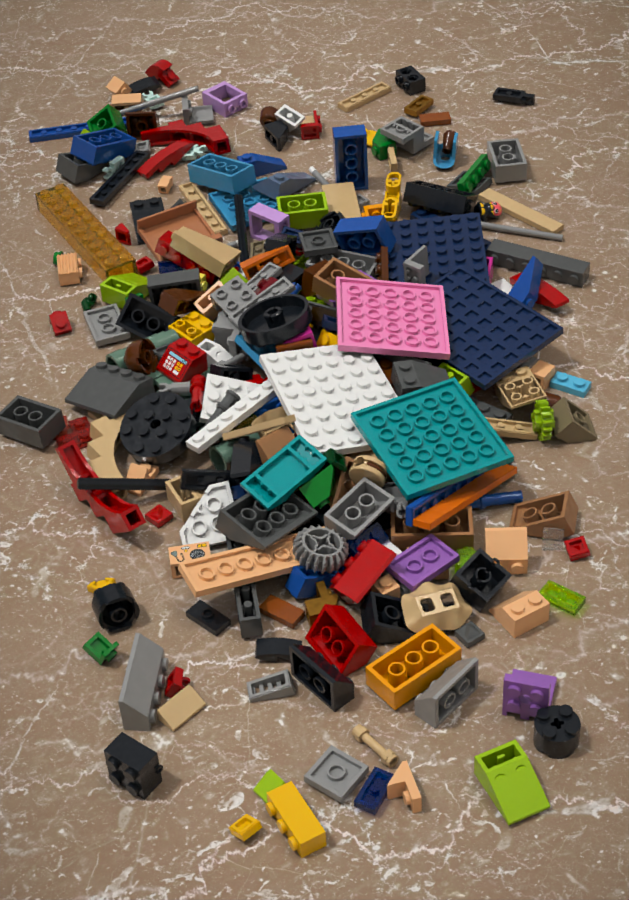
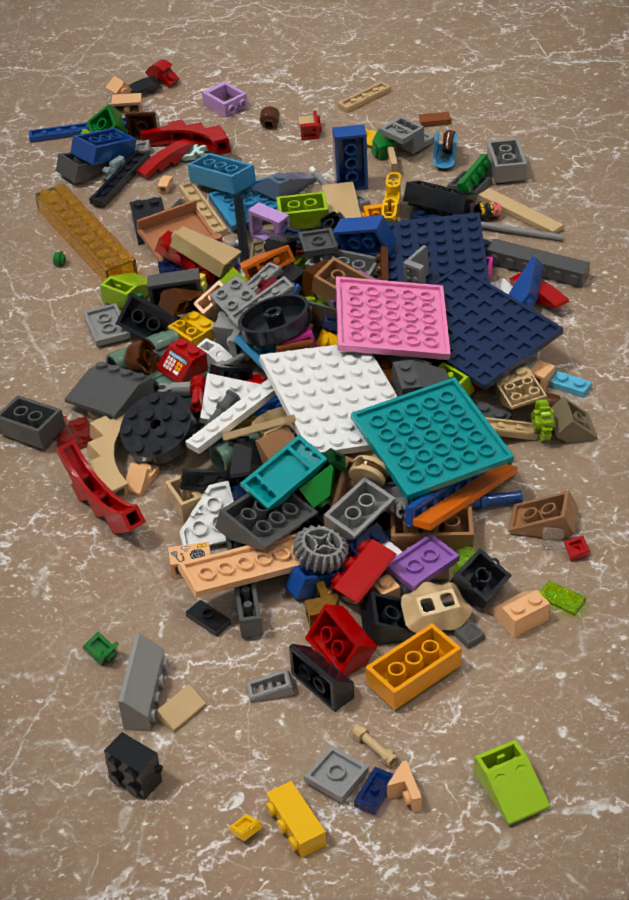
red bracket [49,311,72,336] -> none
light nougat brick [57,252,83,286] -> none
black axle [77,478,170,490] -> none
dark green arm [81,293,97,311] -> none
yellow tile [87,578,116,593] -> none
black brick [92,582,140,633] -> none
red slope [115,223,131,246] -> none
light grey bar [119,85,199,116] -> none
red tile [133,256,155,274] -> none
light aqua plate [142,91,165,110] -> none
red tile [145,504,173,528] -> none
red tile [164,667,190,698] -> none
light grey bracket [182,95,214,125] -> none
blue slope [237,153,287,177] -> none
lime slope [253,769,285,803] -> none
black slope [255,638,302,663] -> none
dark orange tile [259,594,305,629] -> none
black slope [264,120,289,152] -> none
white slope [275,104,306,132] -> none
black brick [395,66,426,96] -> none
pearl gold plate [404,95,434,117] -> none
light grey slope [414,657,479,729] -> none
light nougat slope [484,527,528,574] -> none
black hinge [493,87,535,105] -> none
medium lavender bracket [502,669,557,720] -> none
black brick [533,704,581,759] -> none

